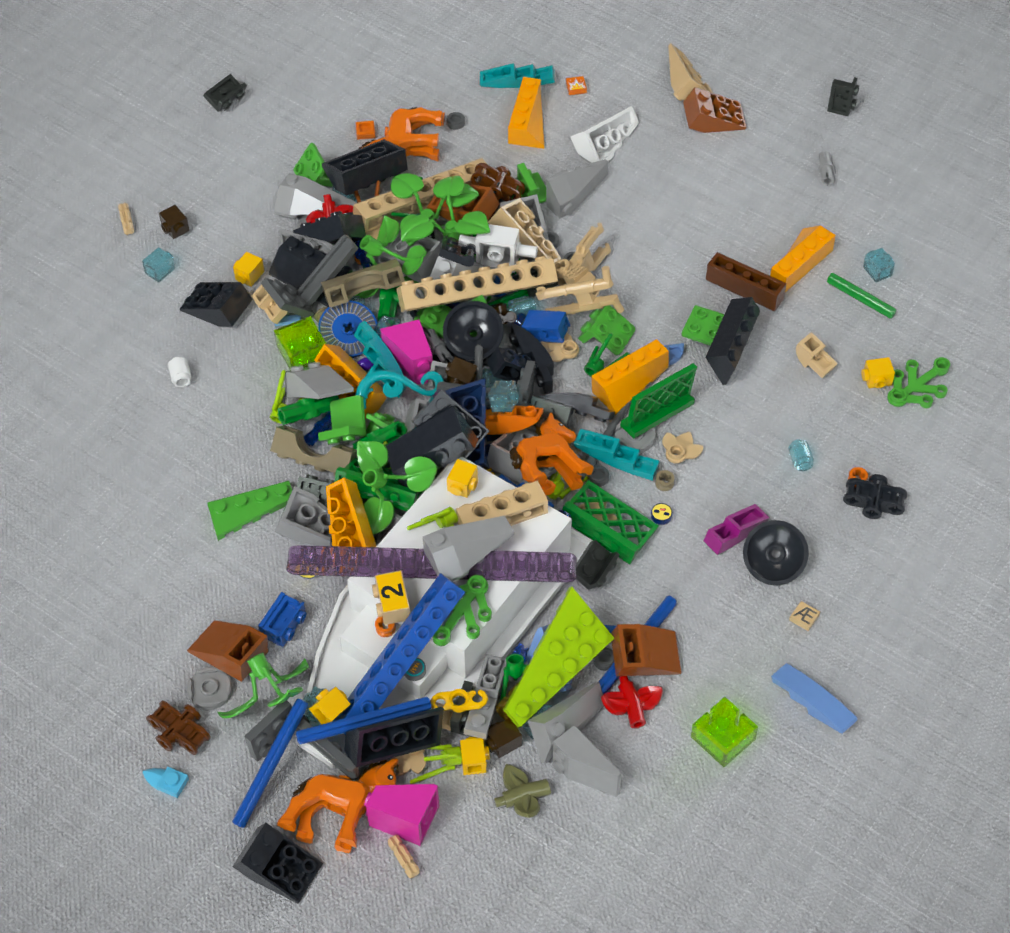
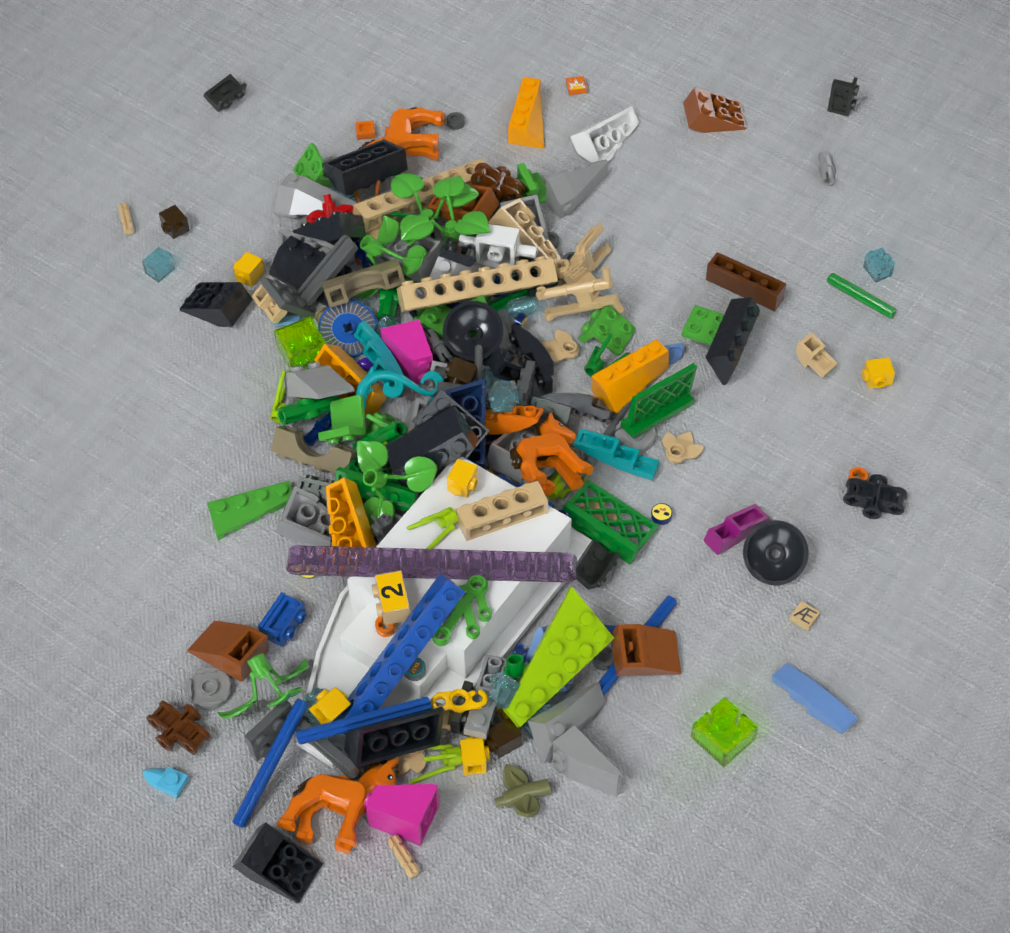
white brick [168,357,191,388] -> none
light grey wedge [423,516,514,581] -> none
teal slope [480,63,555,88] -> none
dark brown plate [491,303,517,325] -> none
blue hinge [522,310,571,343] -> none
dark grey tile [588,465,609,487] -> none
red plant [601,676,663,729] -> none
dark tan bush [655,470,675,491] -> none
tan wedge [668,43,713,101] -> none
light orange wedge [770,225,836,292] -> none
clear light blue brick [788,439,814,471] -> none
bright green plant [887,357,950,409] -> none
none -> dark grey hinge [370,513,394,544]
none -> clear light blue panel [488,672,520,708]

